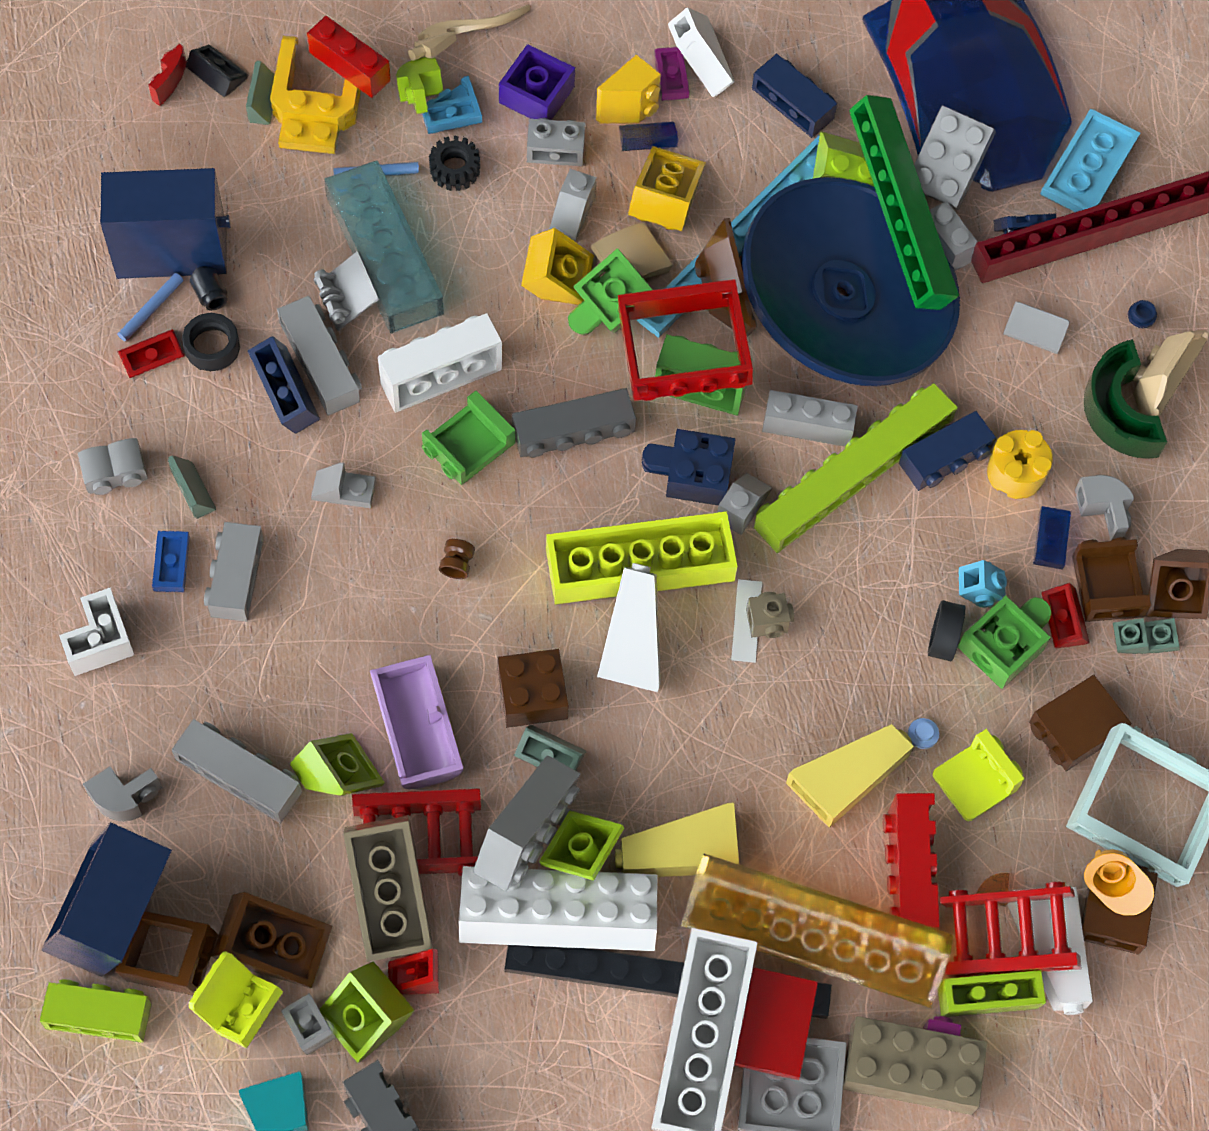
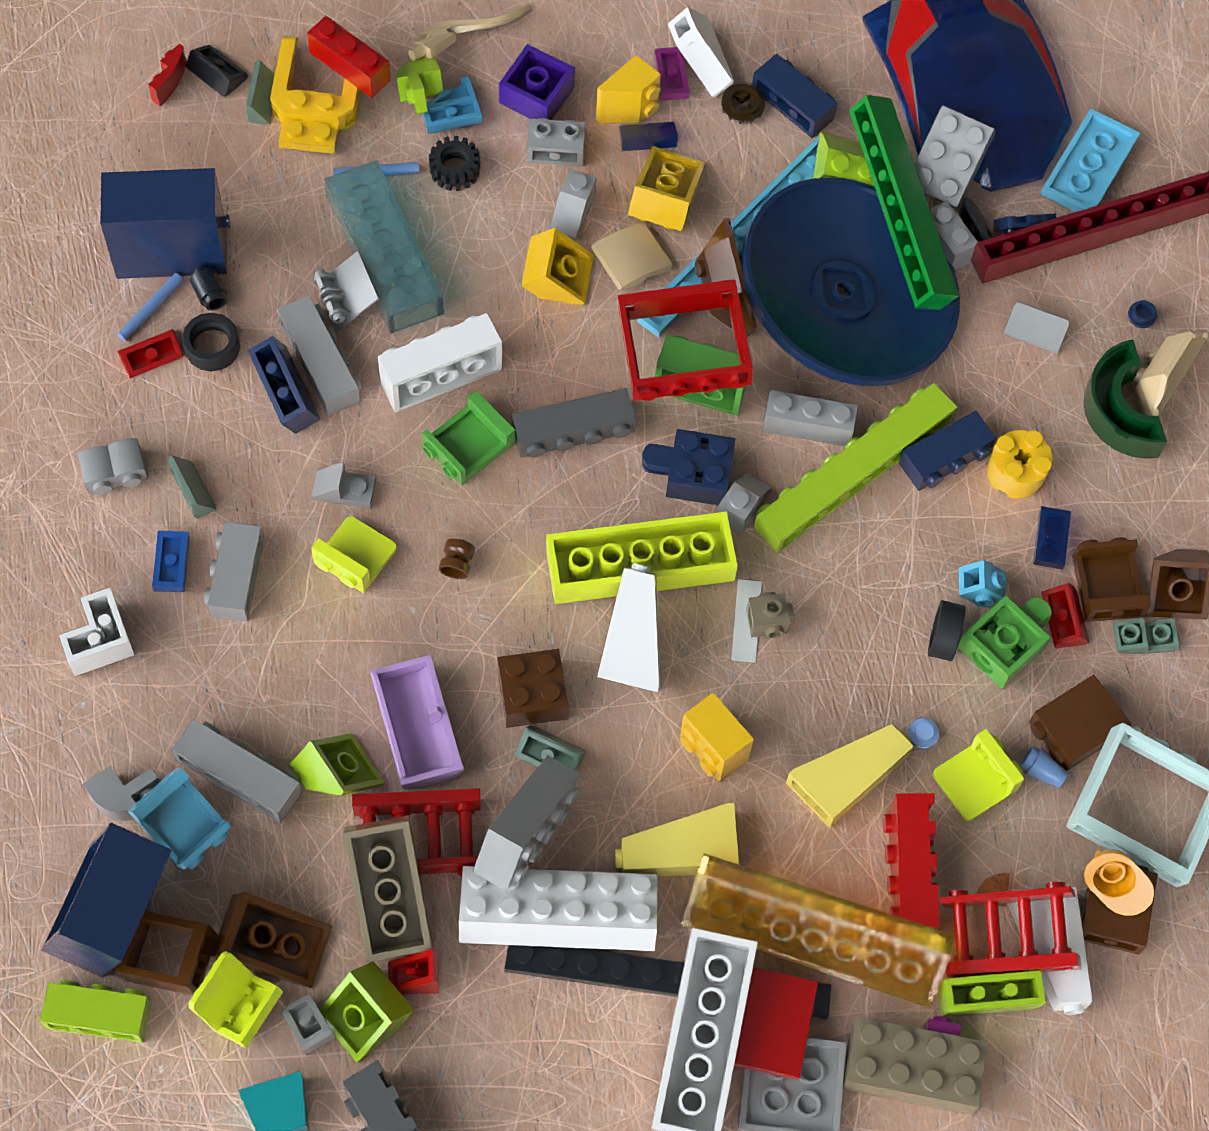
lime slope [539,810,624,880] -> none
bright green brick [568,248,653,335] -> none
light grey brick [1075,475,1134,540] -> none
none -> medium azure panel [127,768,232,870]
none -> neon yellow bracket [311,516,397,593]
none -> yellow brick [680,692,754,782]
none -> dark brown gear [721,84,765,125]
none -> black slope [959,197,994,242]
none -> medium blue cone [1019,746,1068,788]

